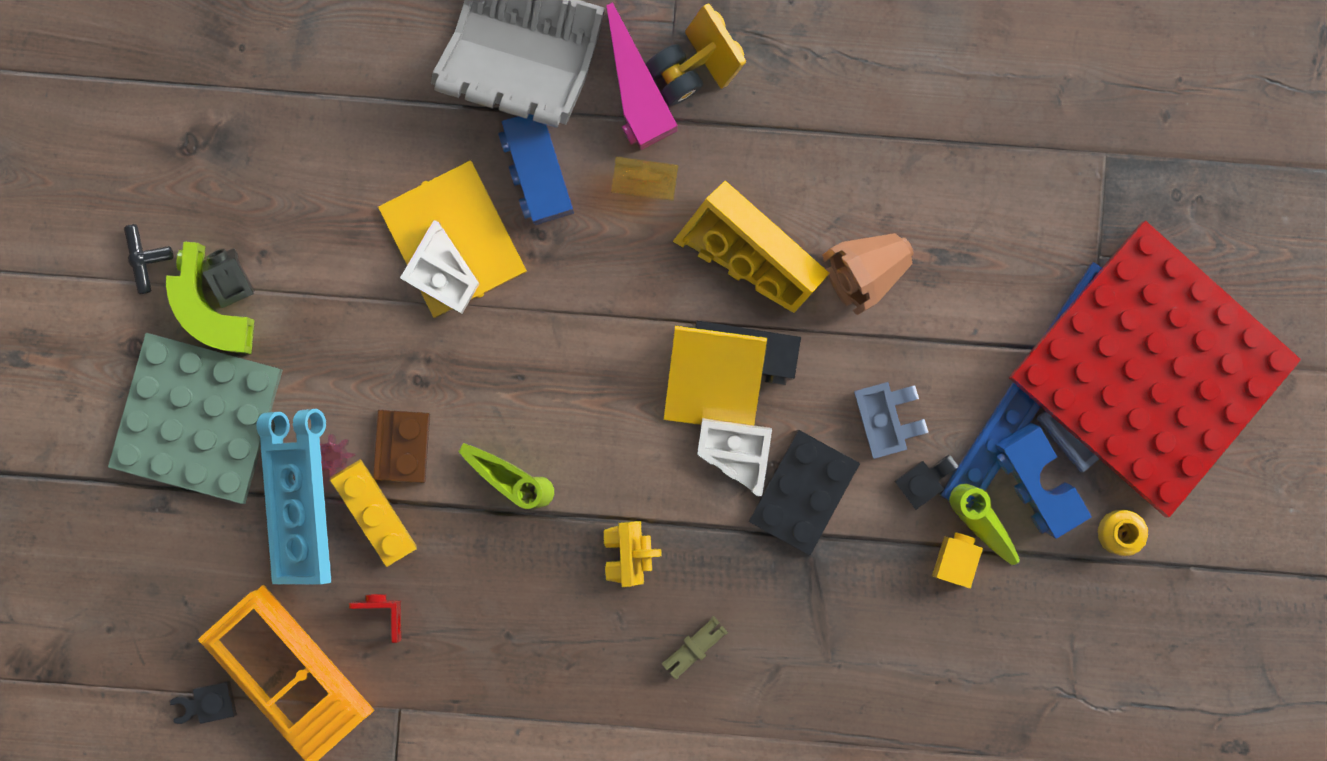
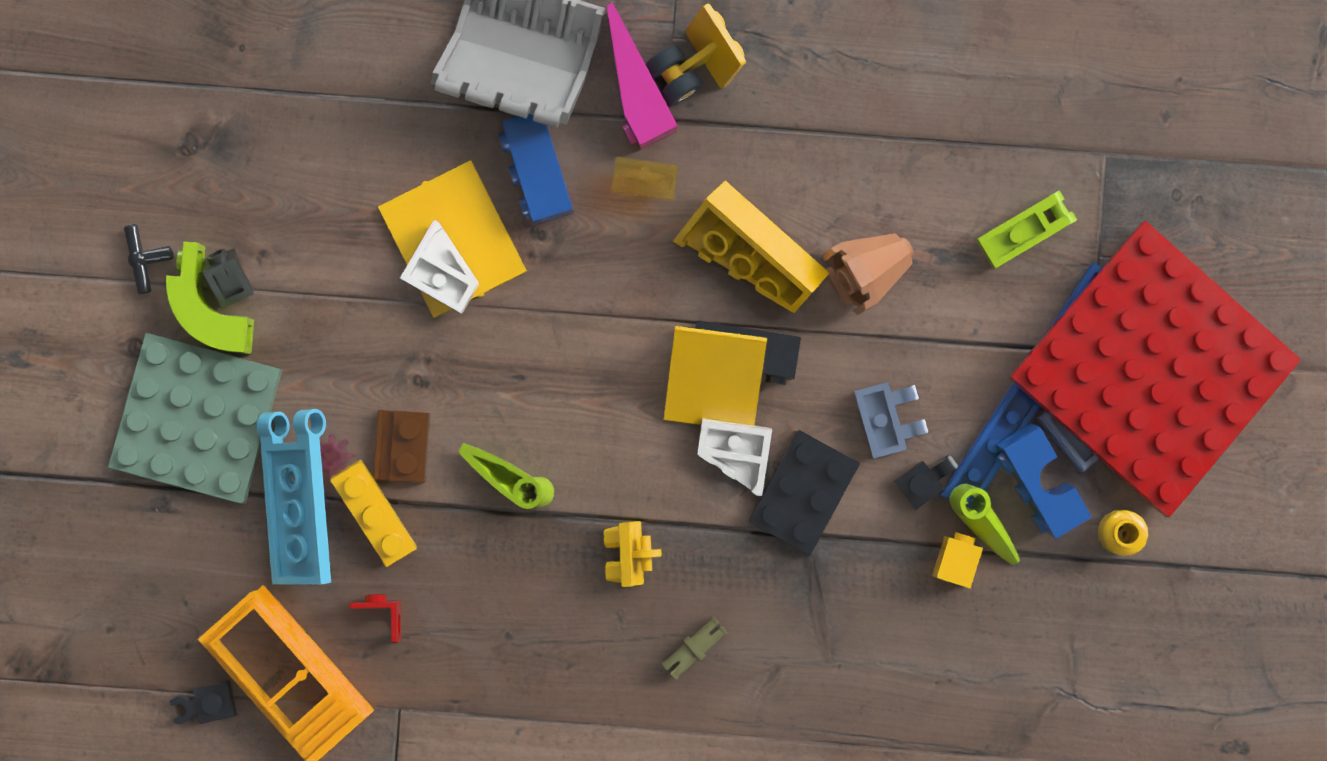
none -> lime plate [976,190,1077,270]

